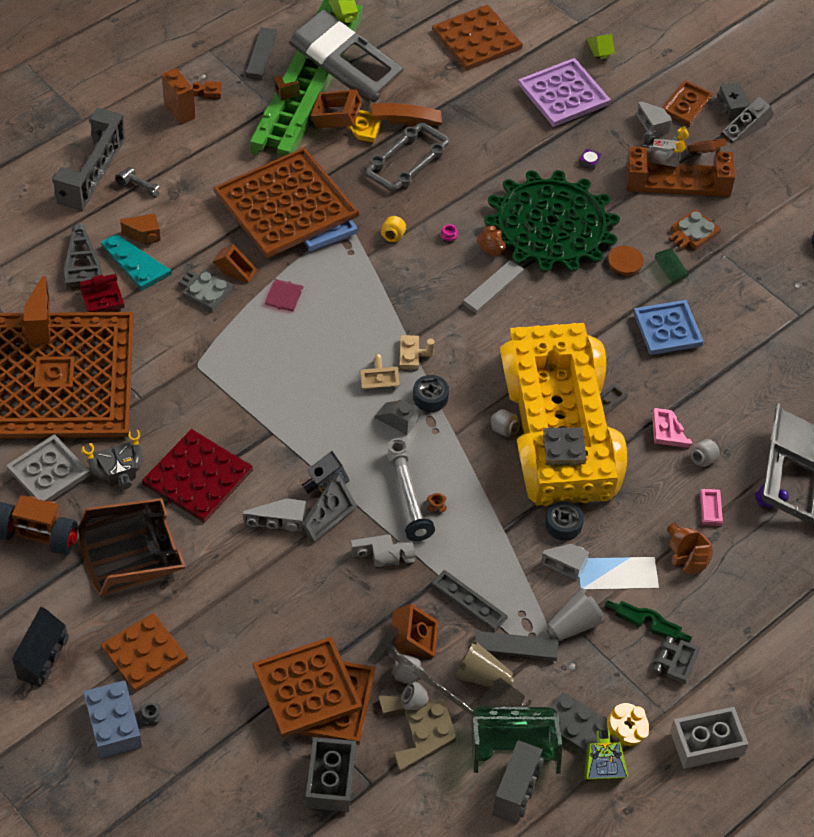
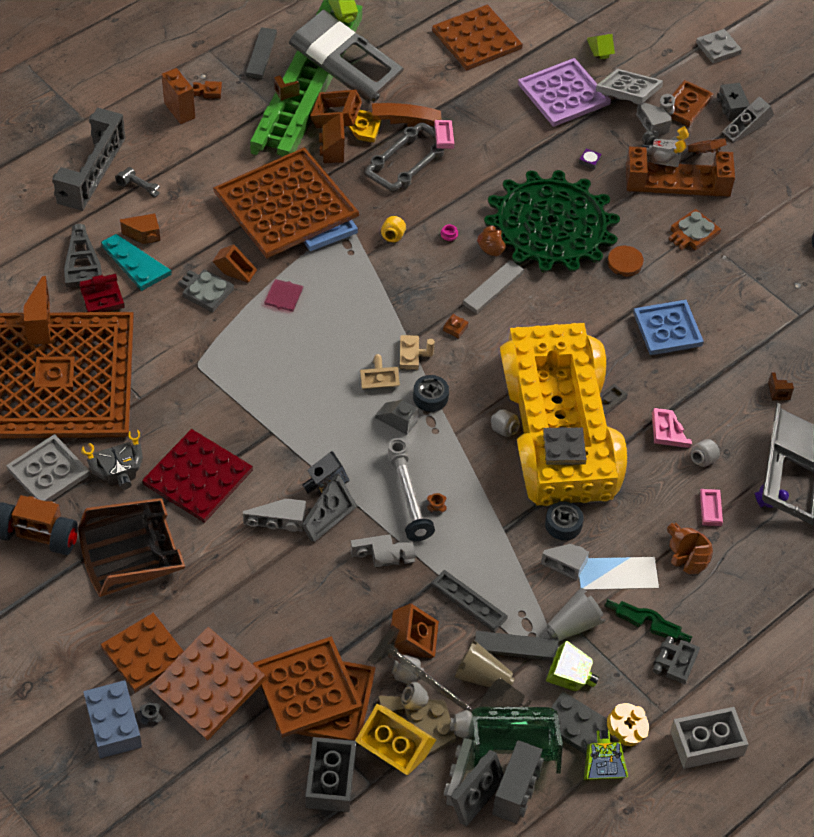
black slope [12,606,69,687] -> none
clear green plate [655,248,689,283] -> none
none -> dark orange plate [149,627,267,741]
none -> dark orange slope [319,113,345,163]
none -> yellow slope [355,704,436,775]
none -> bright pink tile [434,120,454,149]
none -> dark orange tile [443,313,469,339]
none -> light grey plate [444,738,472,806]
none -> light grey cone [450,710,473,739]
none -> dark grey plate [450,750,504,827]
none -> torso [546,641,599,691]
none -> light grey plate [596,69,663,104]
none -> light grey bush [660,94,675,115]
none -> light grey plate [696,29,742,64]
none -> reddish brown panel [768,372,794,401]

